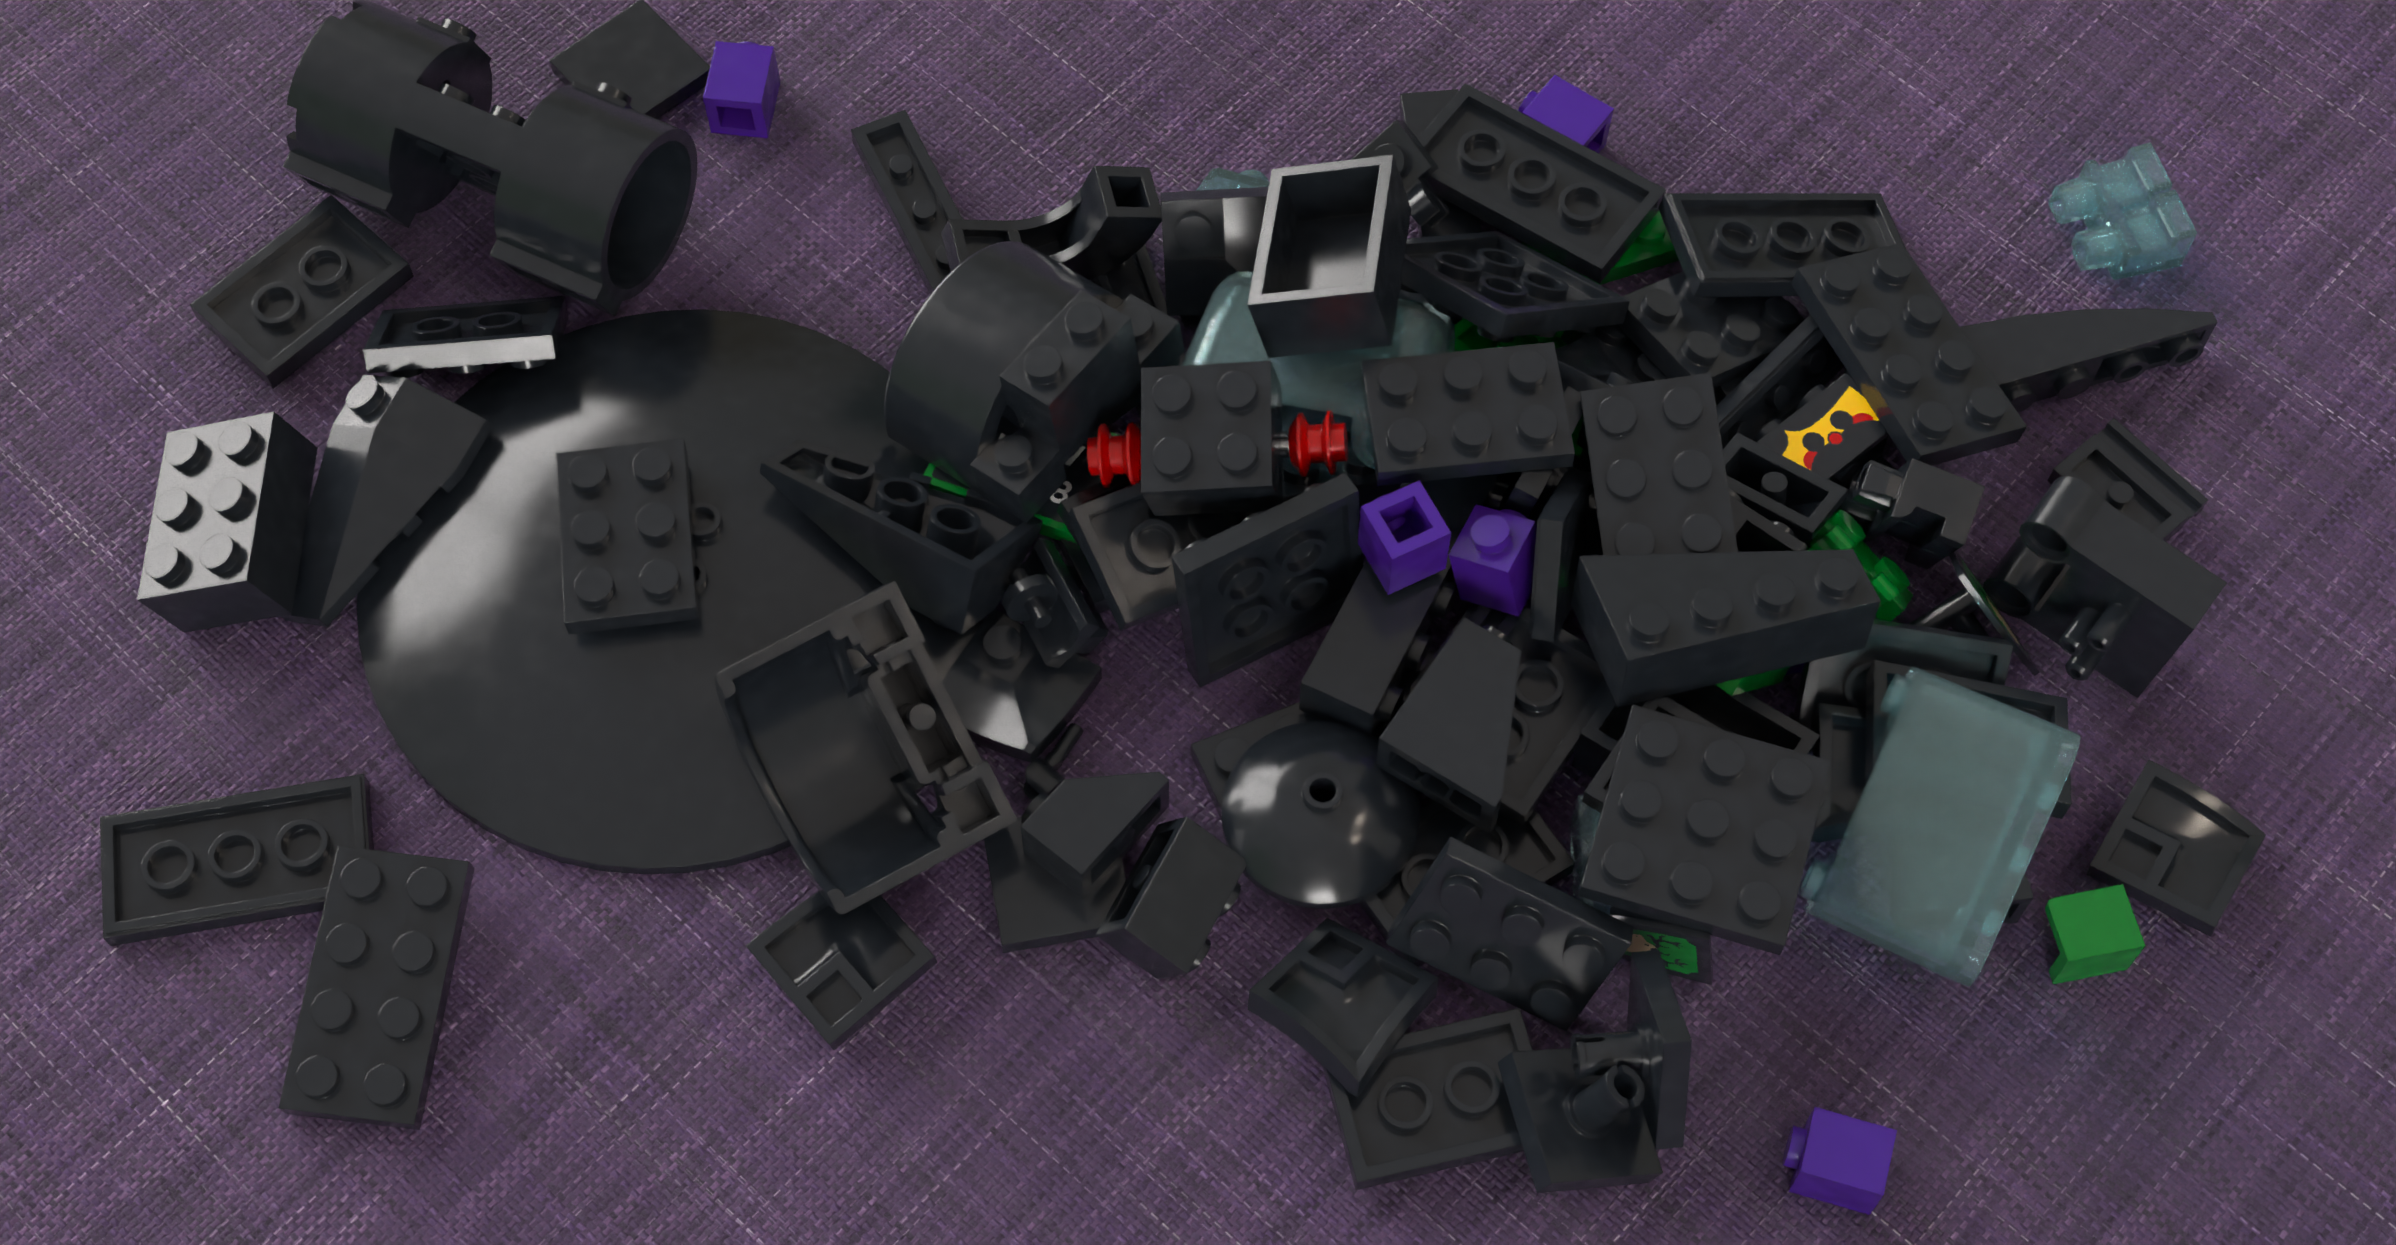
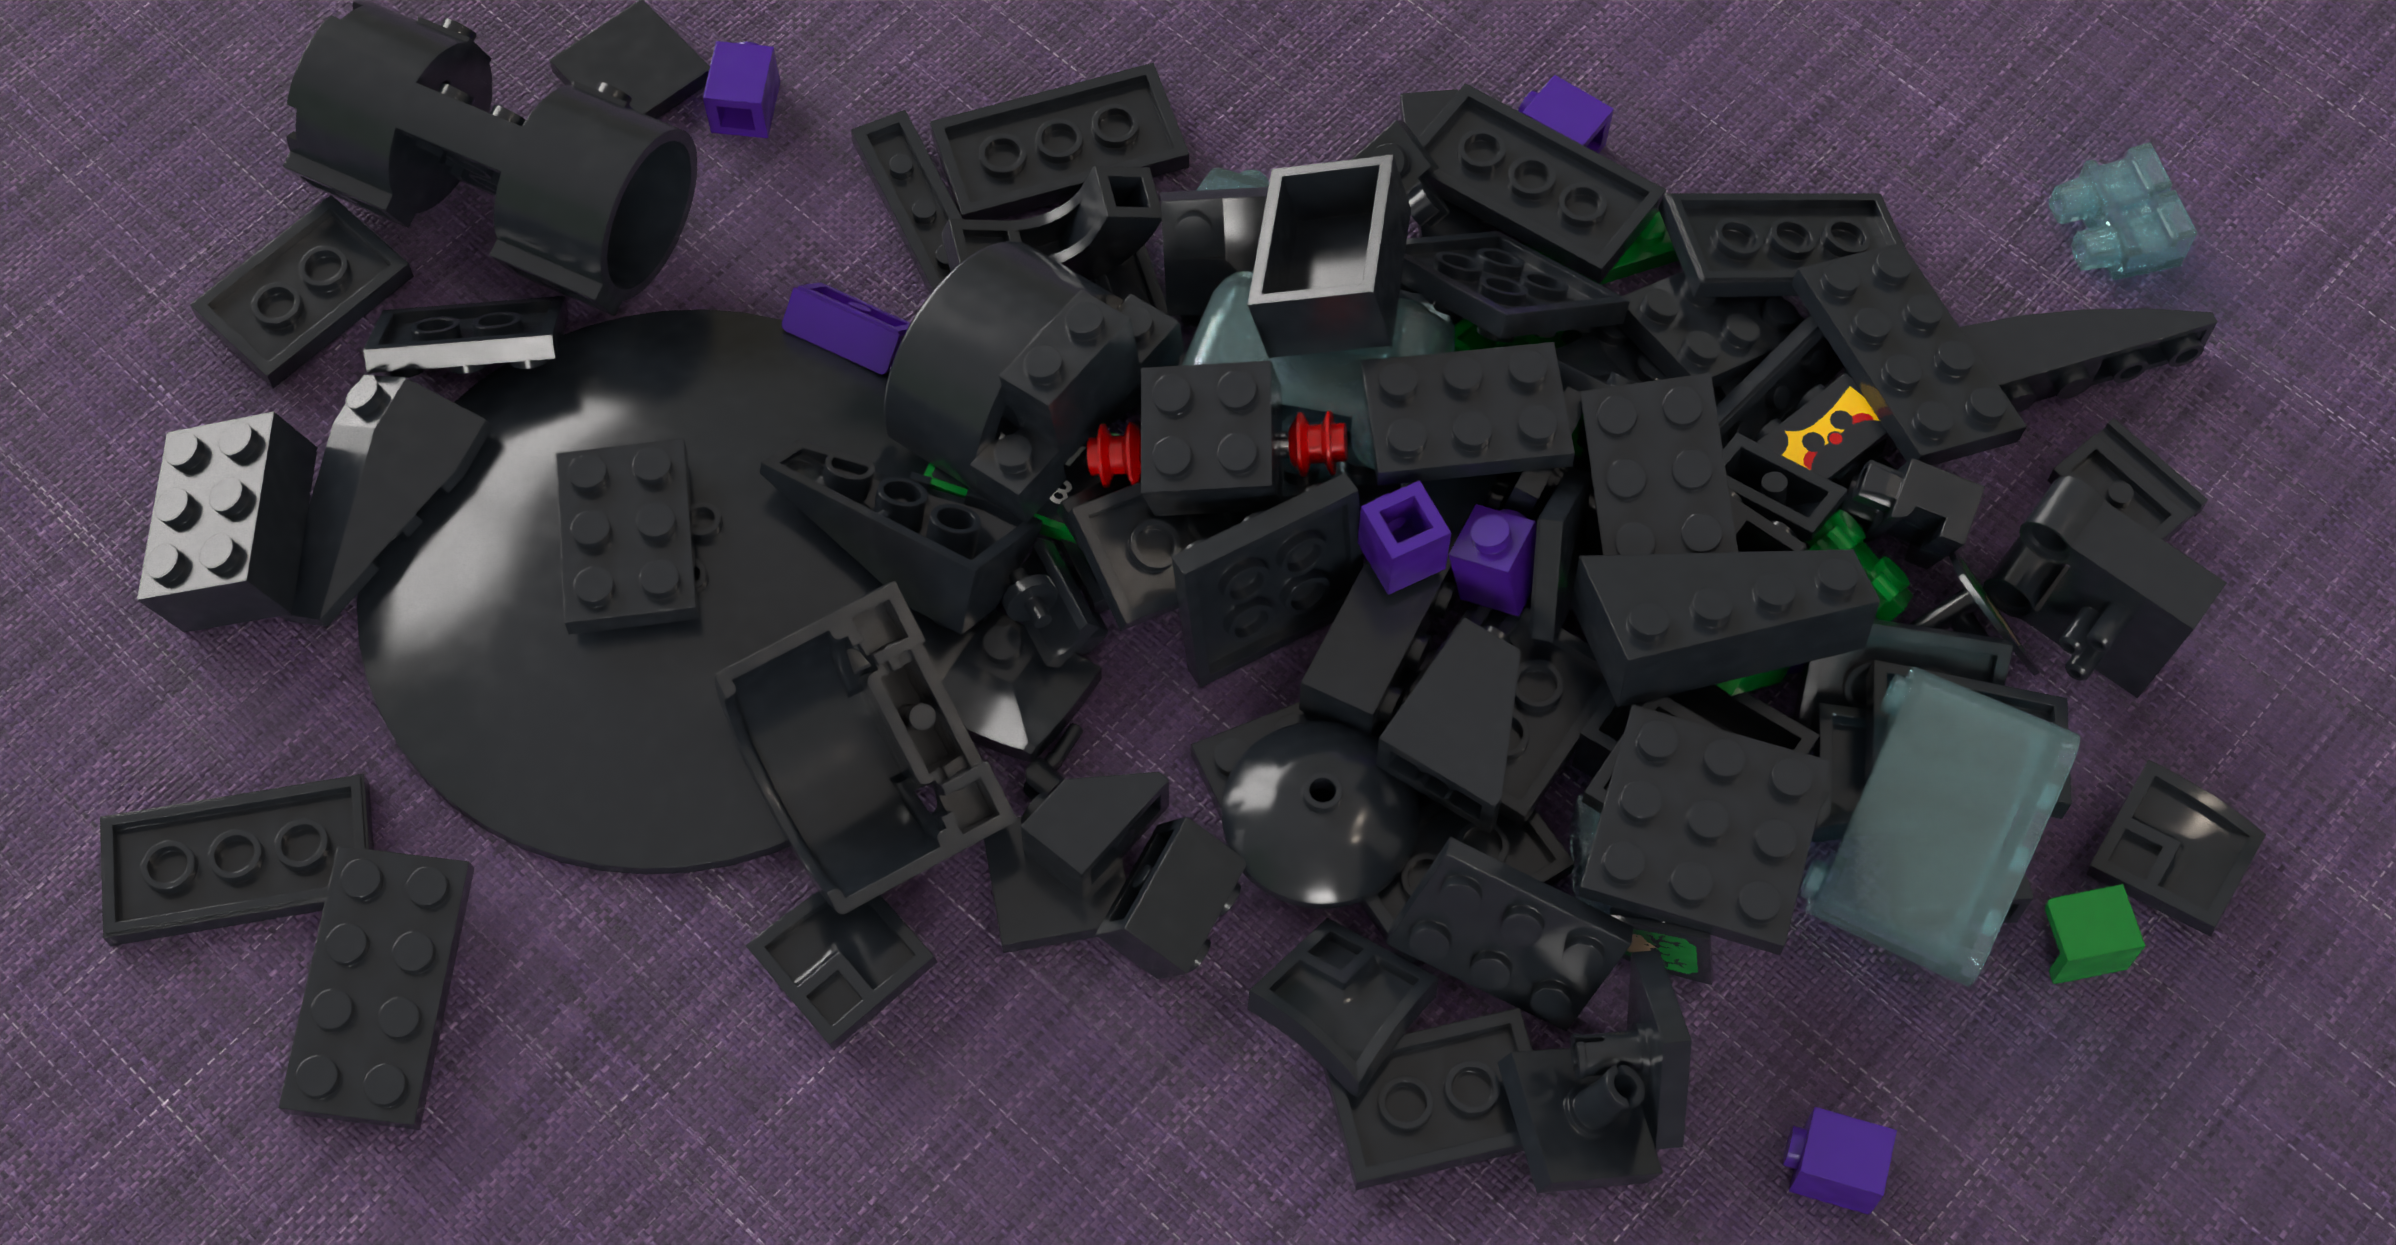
none -> dark purple slope [782,282,911,374]
none -> black plate [930,63,1189,220]

